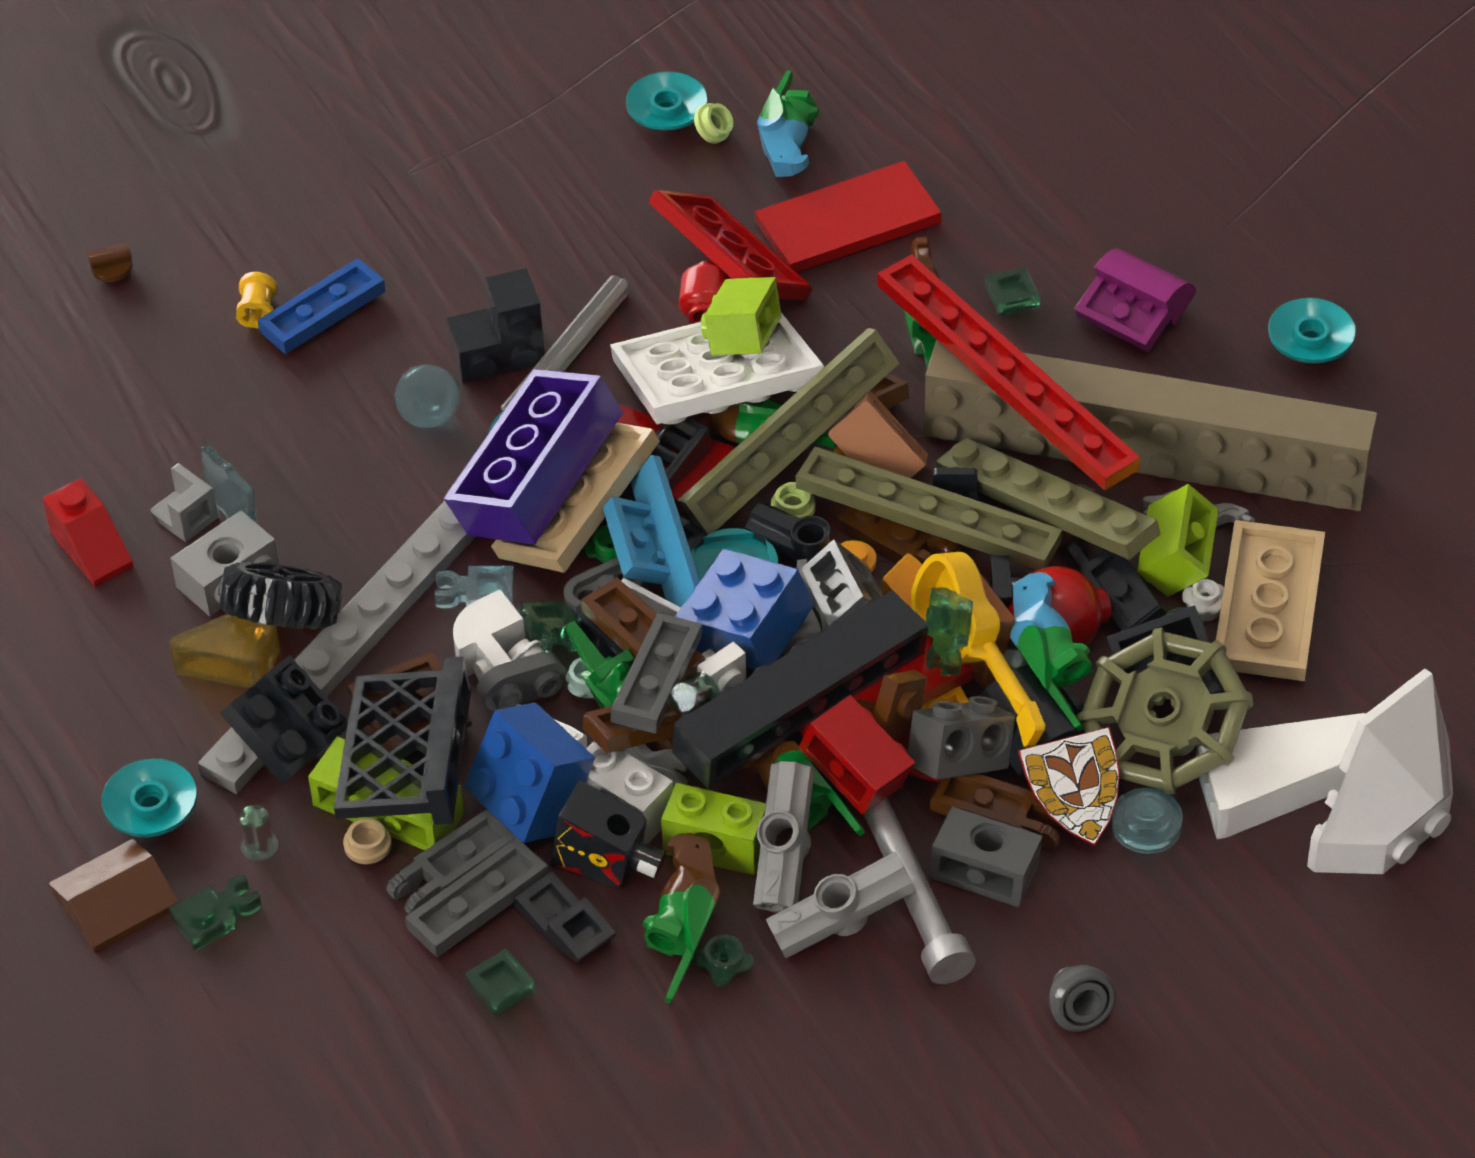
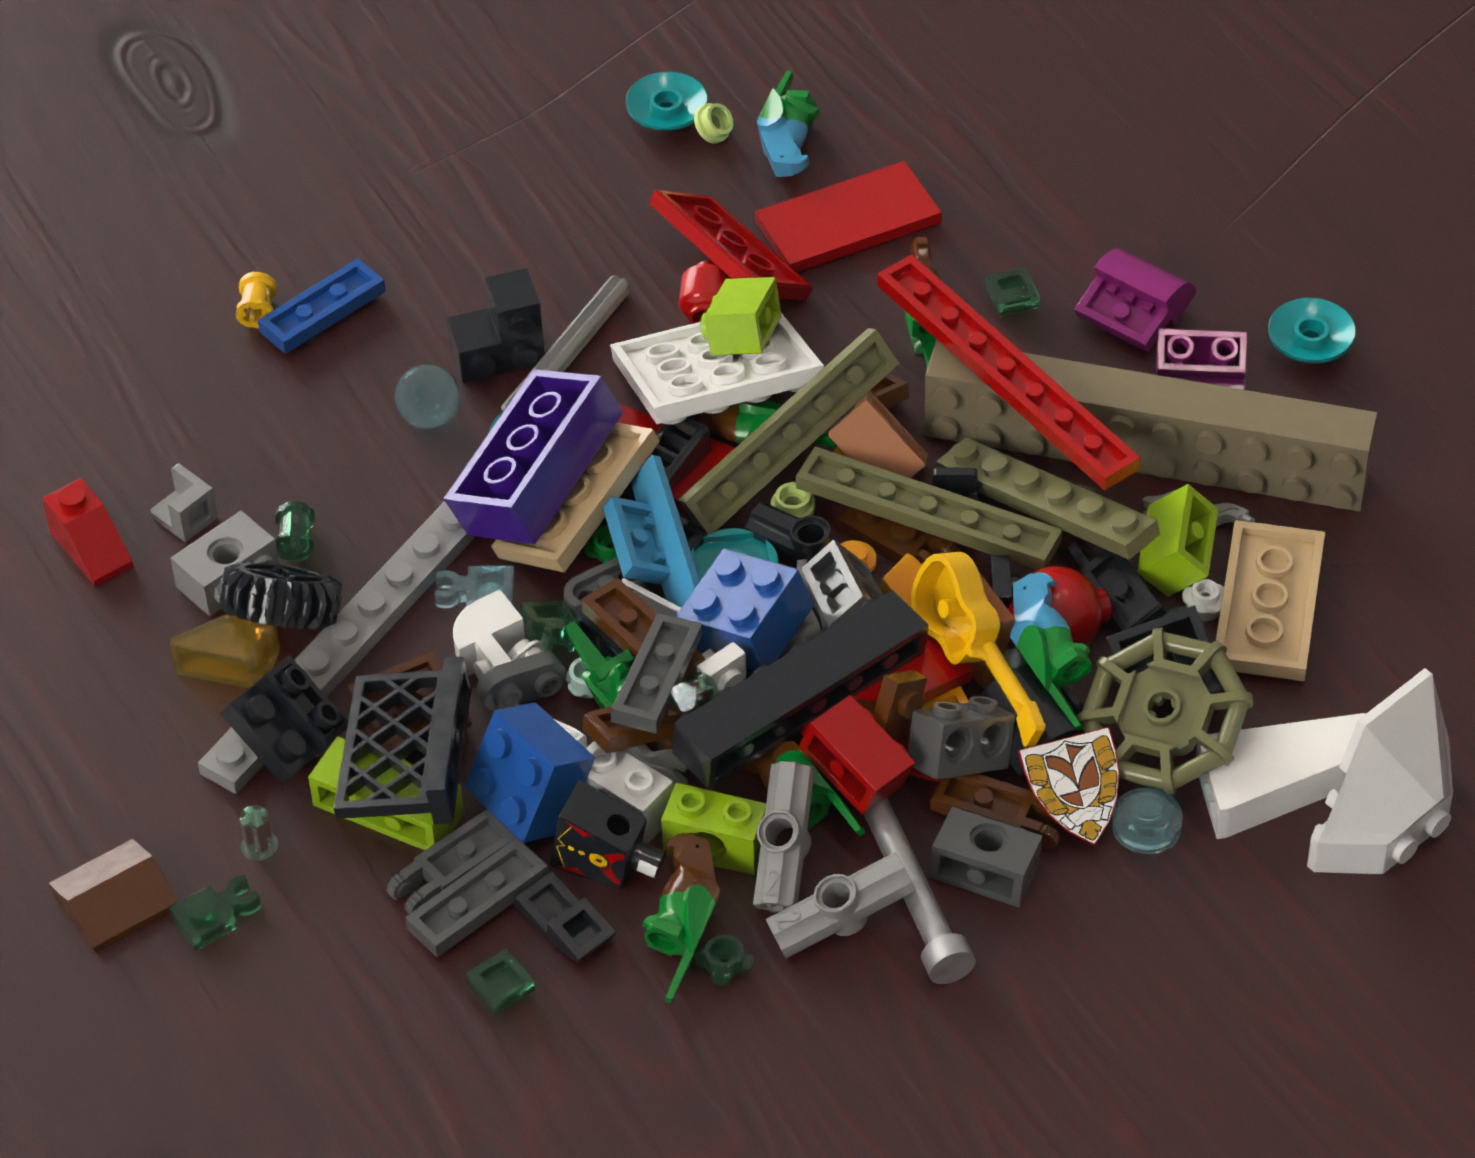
reddish brown plate [87,242,133,282] -> none
teal dish [102,758,197,837] -> none
clear light blue piece [201,444,257,523] -> none
tan plate [343,818,392,864] -> none
clear green plate [926,587,973,676] -> none
dark grey brick [1049,965,1117,1032] -> none
none -> clear green bush [275,501,315,561]
none -> magenta brick [1156,329,1247,390]

